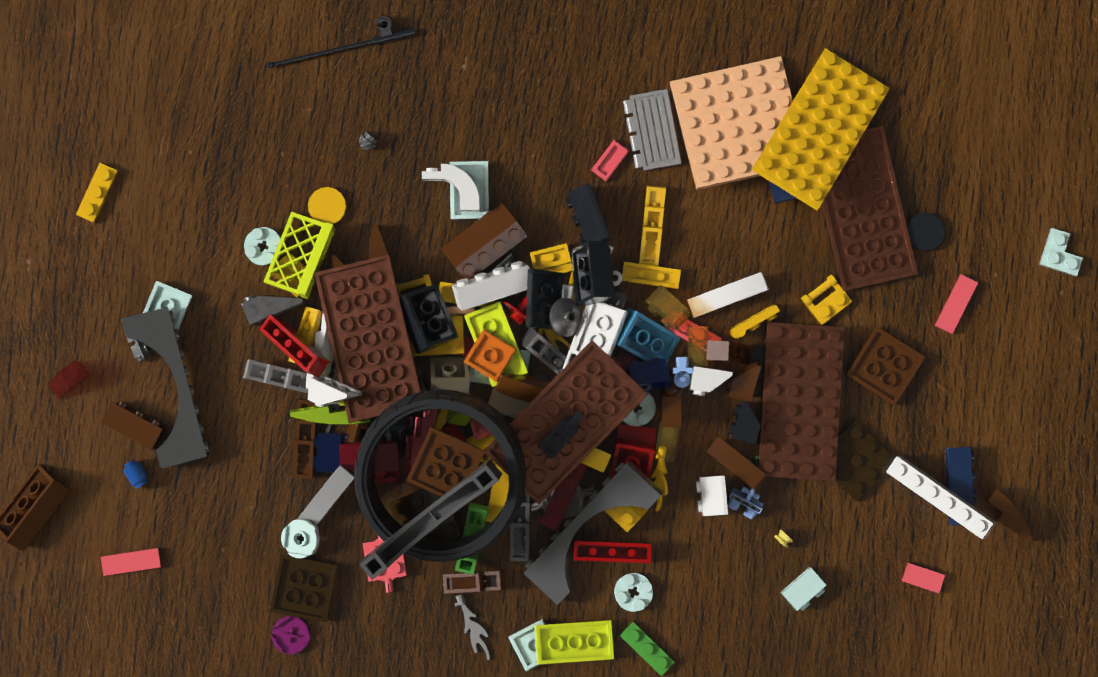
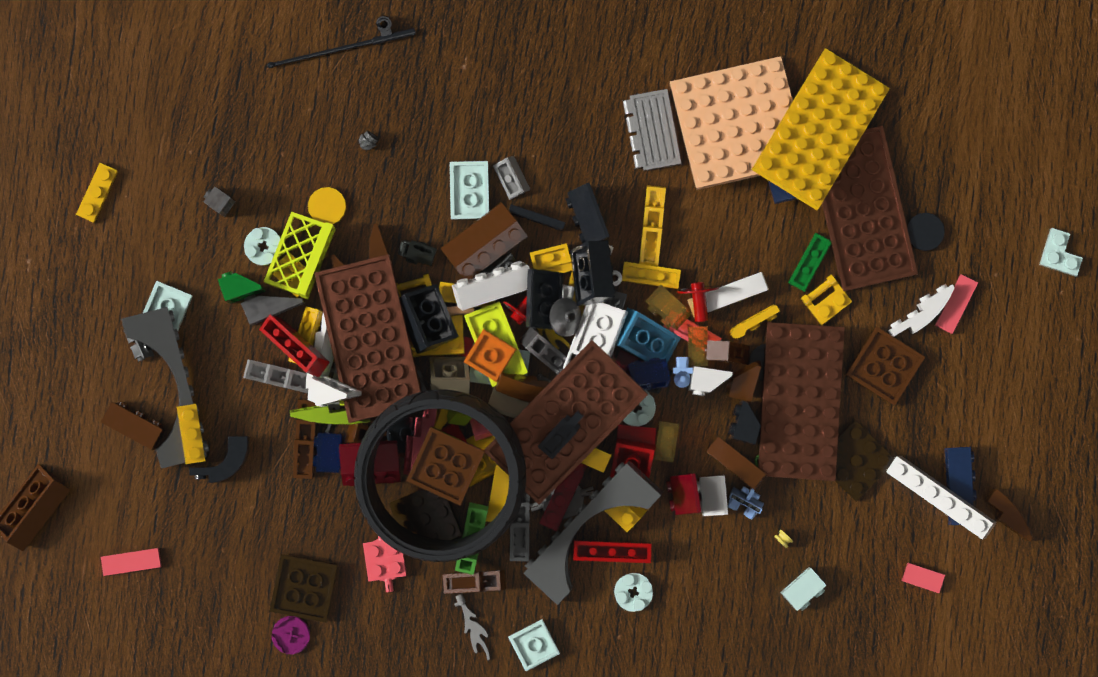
clear red slope [48,360,90,399] -> none
blue brick [123,460,149,489] -> none
light aqua plate [281,519,320,558] -> none
light grey slope [297,464,355,525] -> none
dark grey arch [359,459,502,580] -> none
white arch [422,164,480,212] -> none
neon yellow plate [534,620,614,665] -> none
coral tile [591,140,629,182] -> none
bright green plate [620,622,675,676] -> none
yellow piece [651,446,668,512] -> none
reddish brown slope [661,386,682,427] -> none
none -> yellow plate [176,404,205,464]
none -> black arch [189,436,250,483]
none -> flat silver slope [204,186,235,217]
none -> green slope [218,271,266,304]
none -> pearl dark grey piece [398,240,437,266]
none -> light grey slope [493,156,530,200]
none -> black tile [509,204,565,231]
none -> dark red slope [666,473,701,515]
none -> red piece [677,282,719,322]
none -> green tile [788,233,831,292]
none -> white slope [888,284,954,336]

